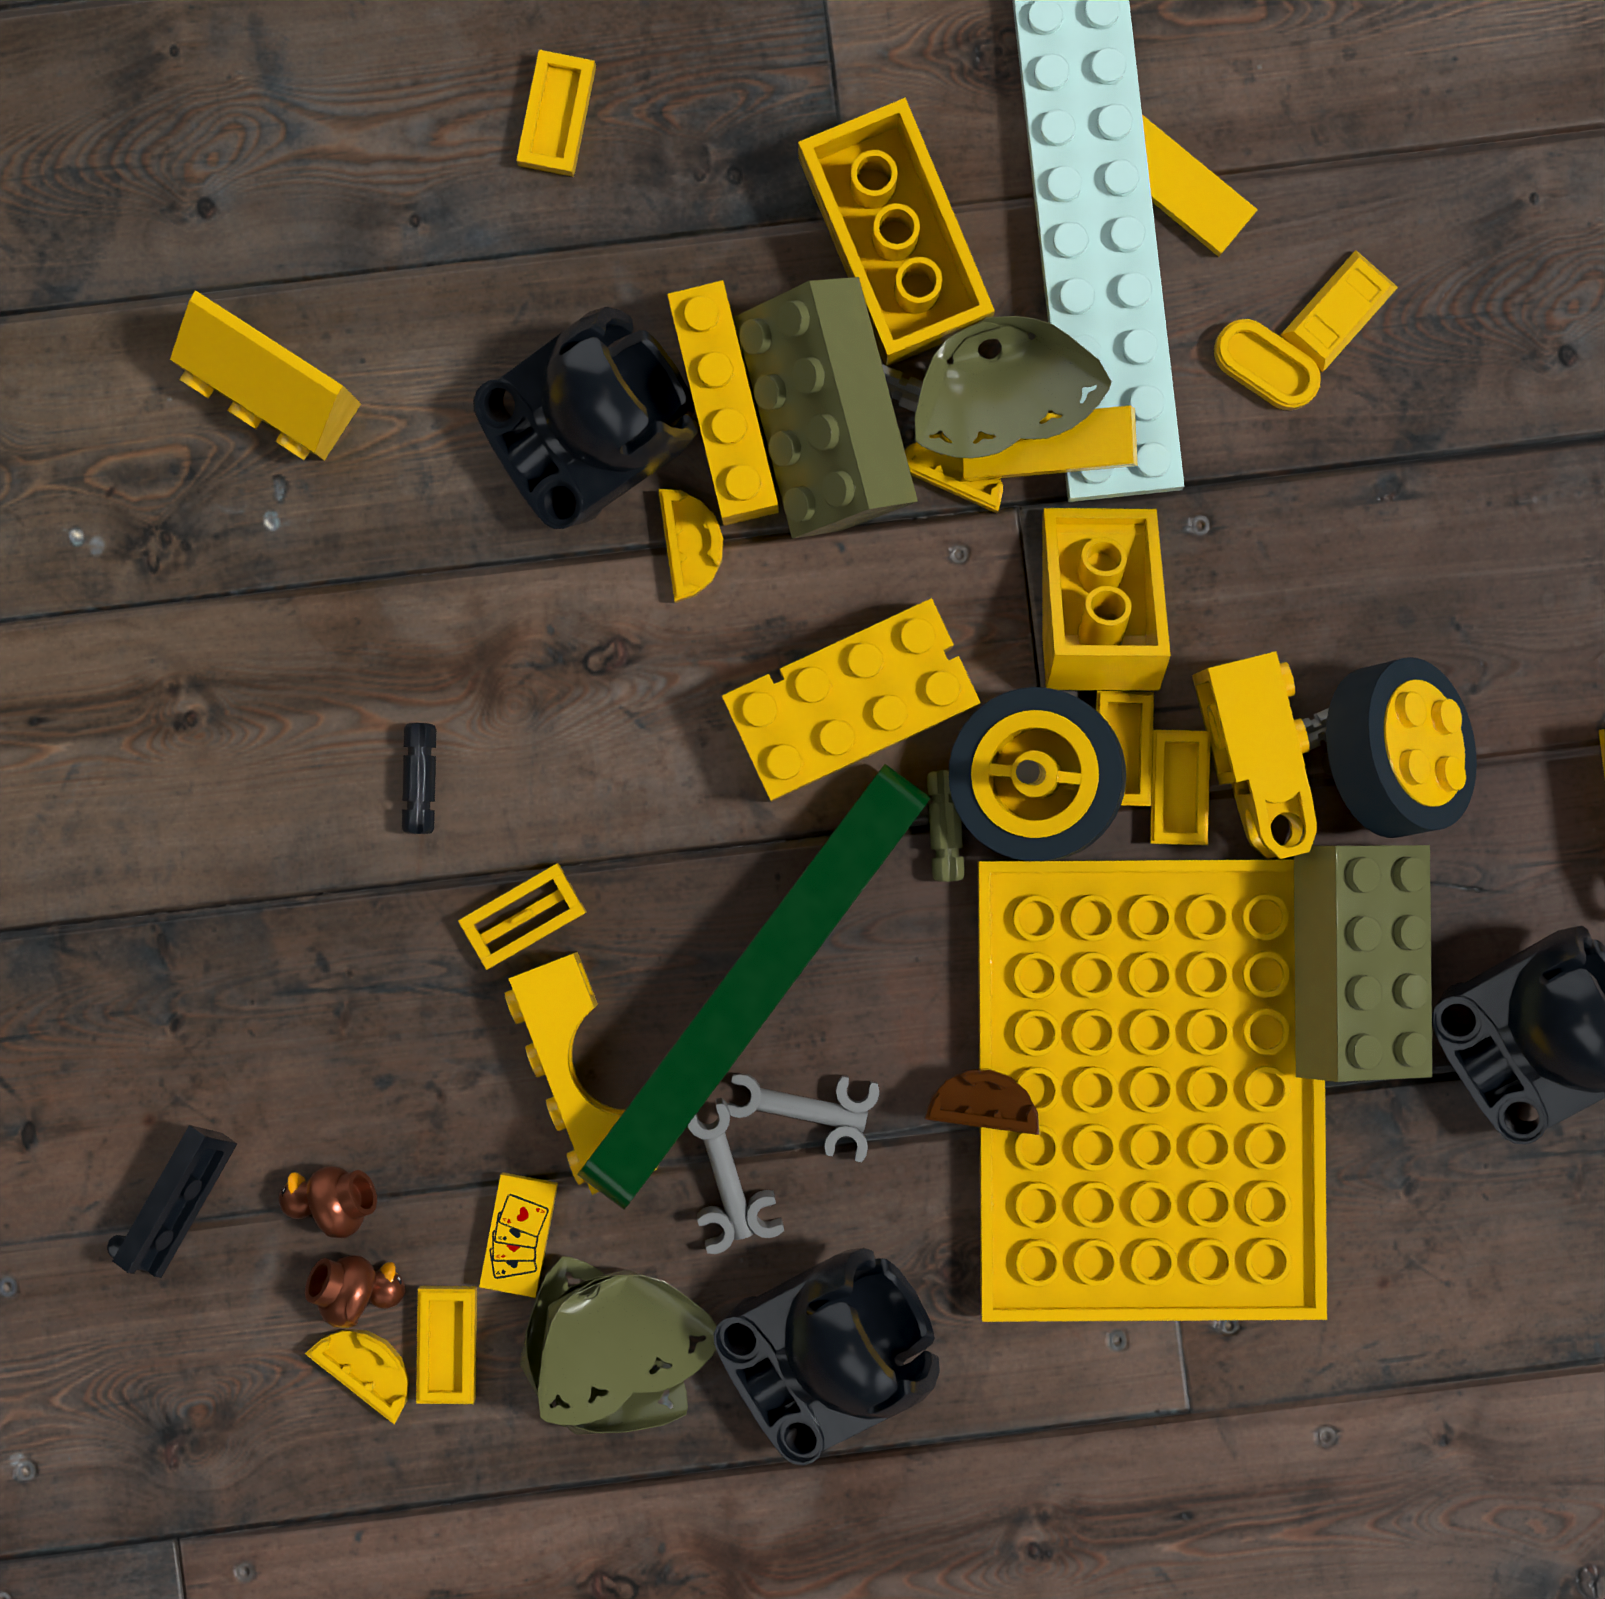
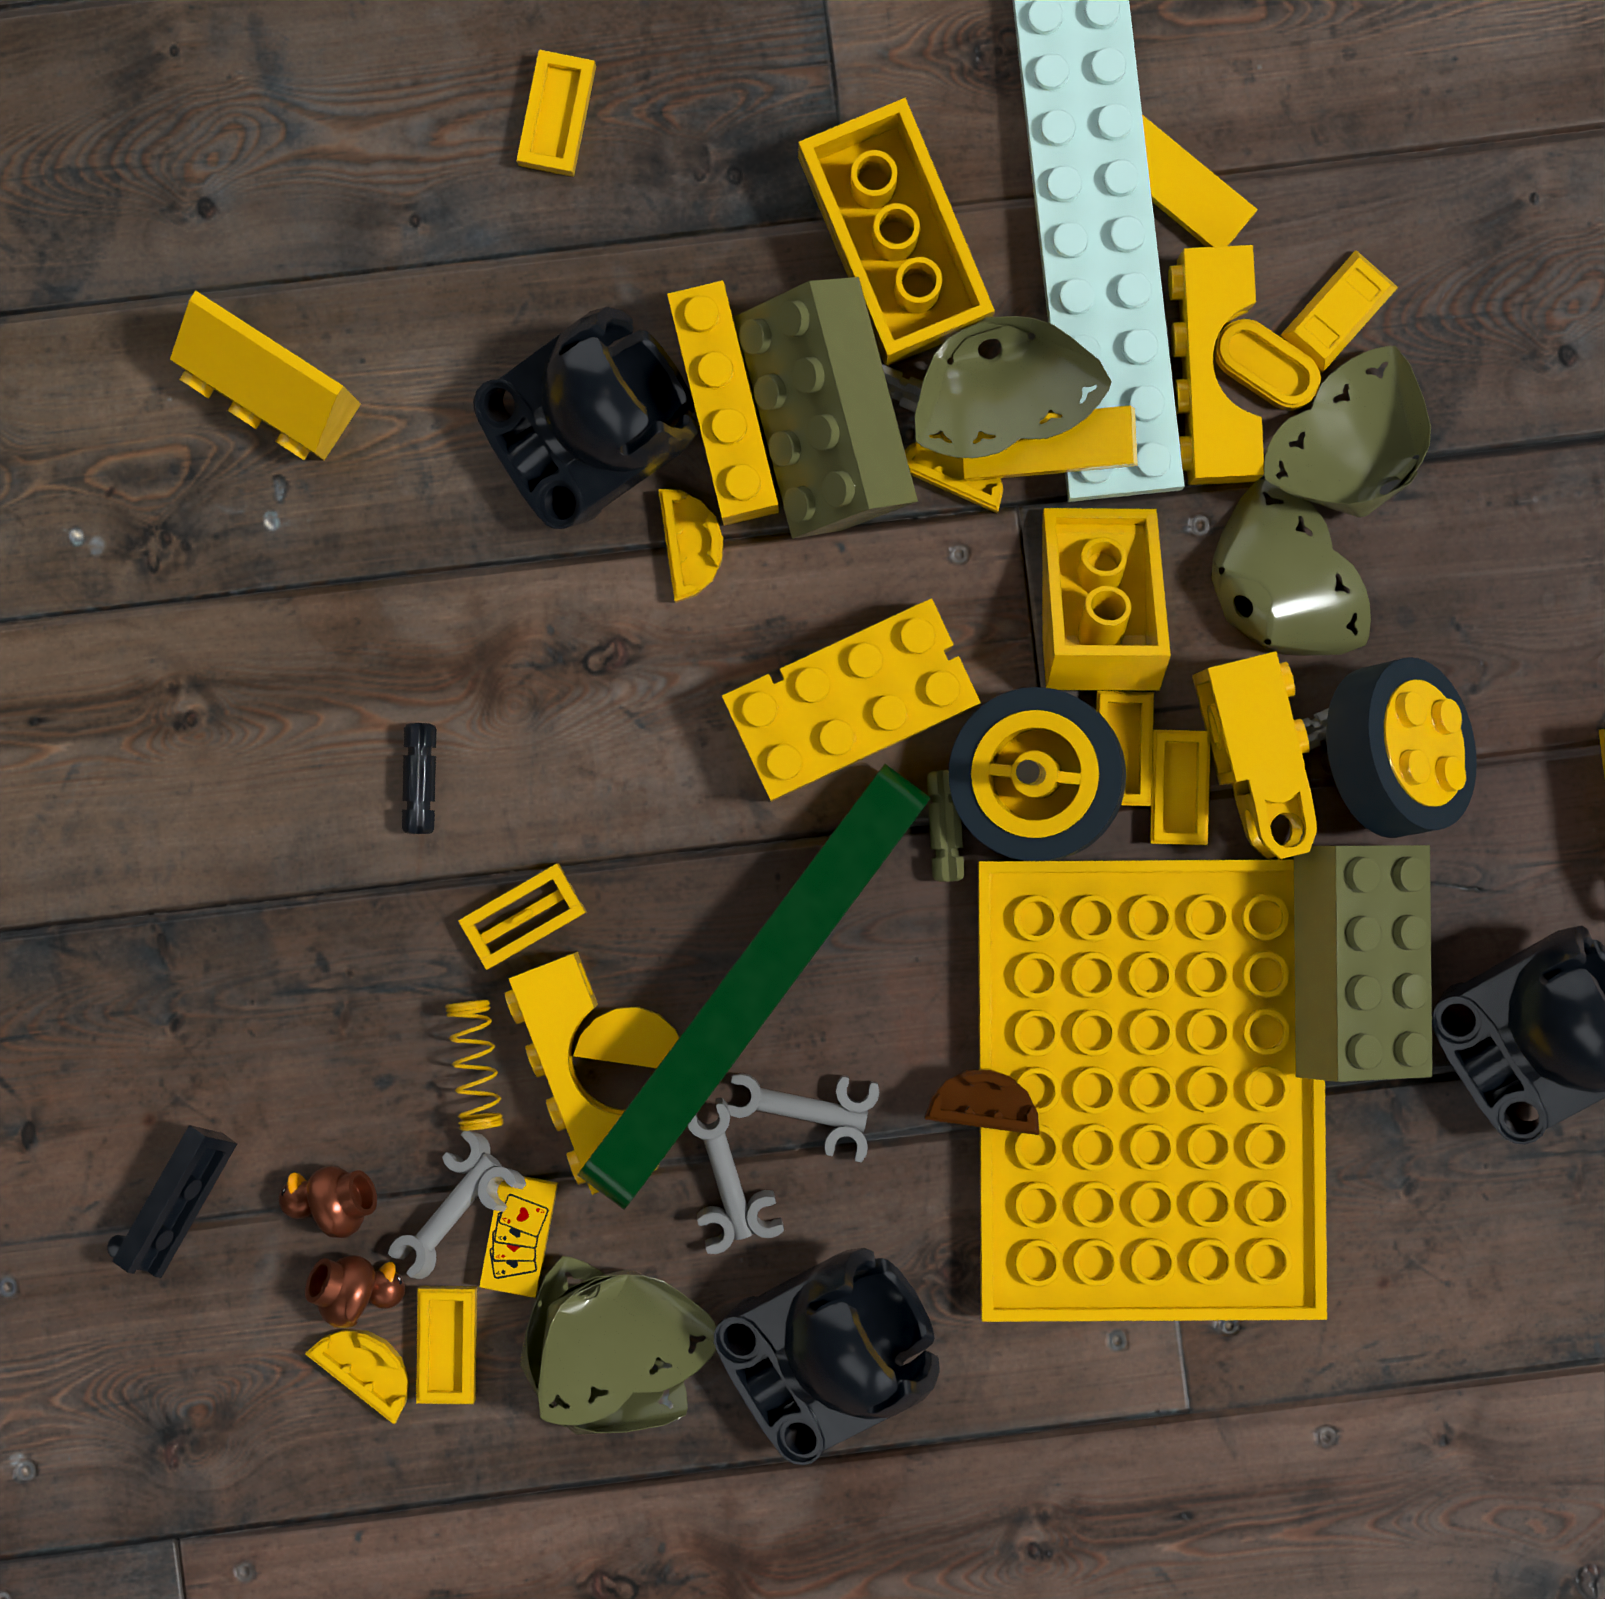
none -> light grey bar [388,1131,526,1279]
none -> yellow piece [445,1000,504,1131]
none -> yellow tile [573,1007,680,1068]
none -> yellow arch [1168,245,1264,485]
none -> olive piece [1212,480,1371,656]
none -> olive piece [1264,346,1431,518]

